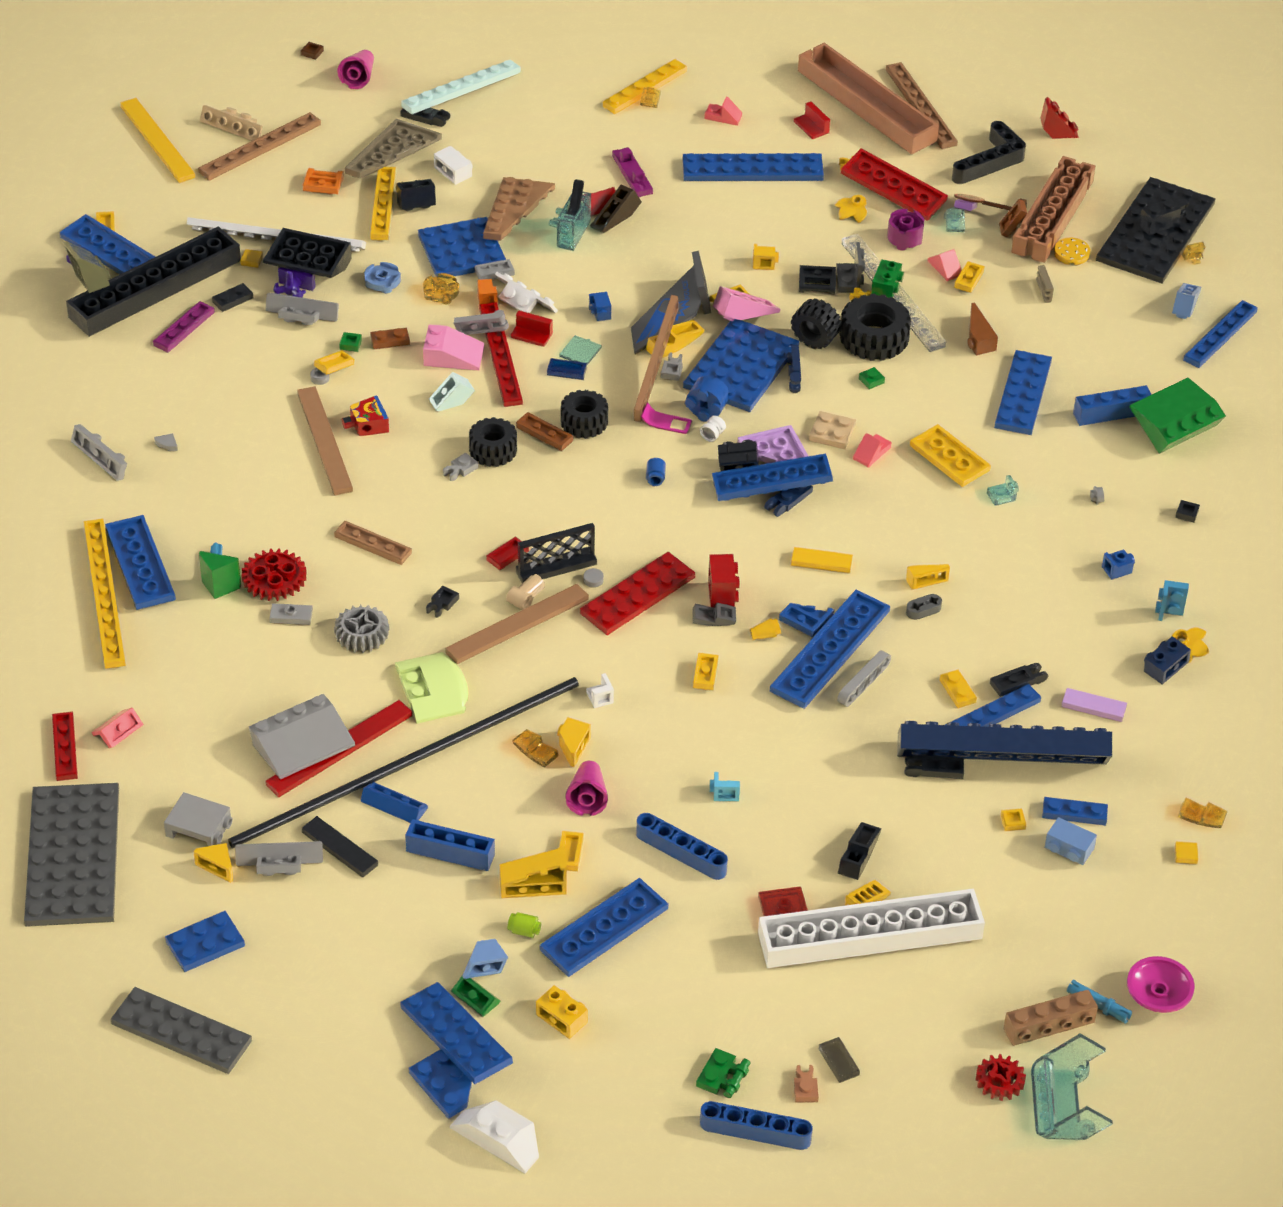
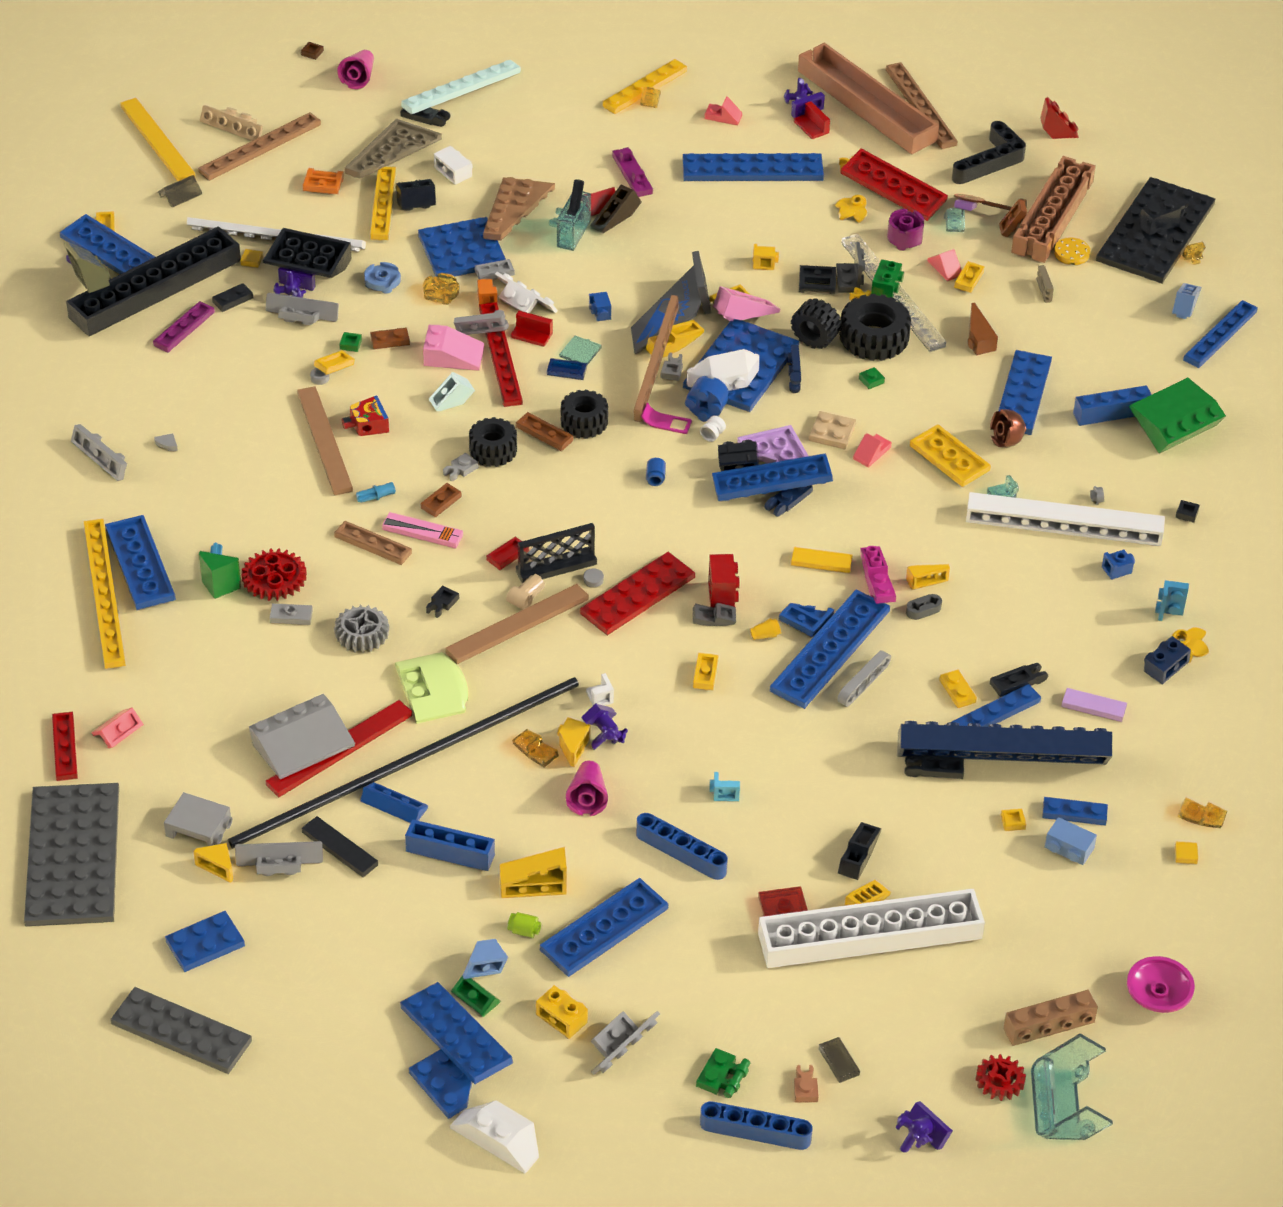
yellow tile [559,831,584,872] -> none
dark azure pin [1067,979,1132,1024] -> none
none -> clear smoke panel [158,175,202,207]
none -> dark azure axle [356,482,396,503]
none -> bright pink tile [382,512,463,548]
none -> dark orange plate [421,483,462,518]
none -> dark purple piece [581,703,628,750]
none -> light grey bracket [591,1011,660,1075]
none -> white wedge [687,349,759,391]
none -> dark purple piece [784,78,825,118]
none -> dark pink slope [860,546,896,604]
none -> dark purple piece [896,1101,953,1152]
none -> white brick [966,492,1165,546]
none -> copper cylinder [990,409,1026,447]

